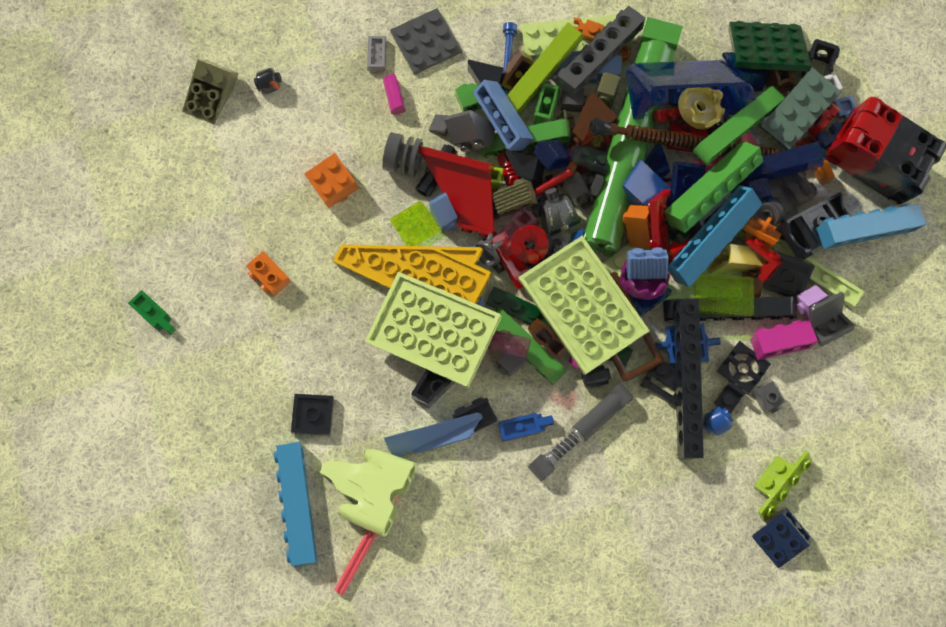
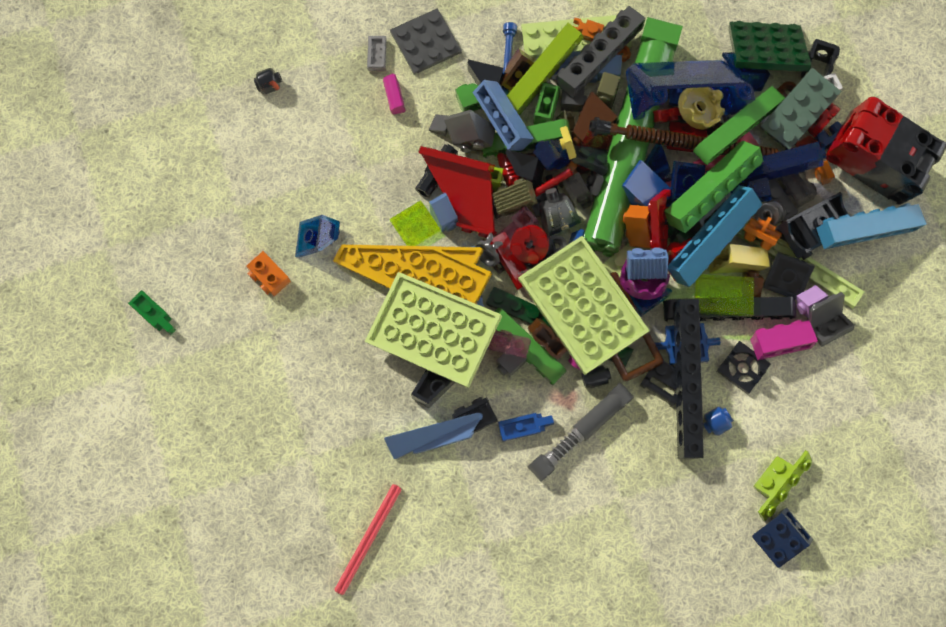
olive slope [182,59,239,124] -> none
dark azure brick [274,442,318,567] -> none
black plate [291,394,334,436] -> none
orange brick [304,153,359,209] -> none
yellowish green rock [320,448,417,537] -> none
dark grey wheel [382,132,423,177] -> none
black bracket [714,382,746,414] -> none
red bracket [746,238,783,282] -> none
dark grey brick [752,381,785,414] -> none
reddish brown brick [762,69,794,88] -> none
medium blue plate [833,96,856,123] -> none
none -> slope [295,215,340,257]
none -> light yellow plate [559,126,576,160]

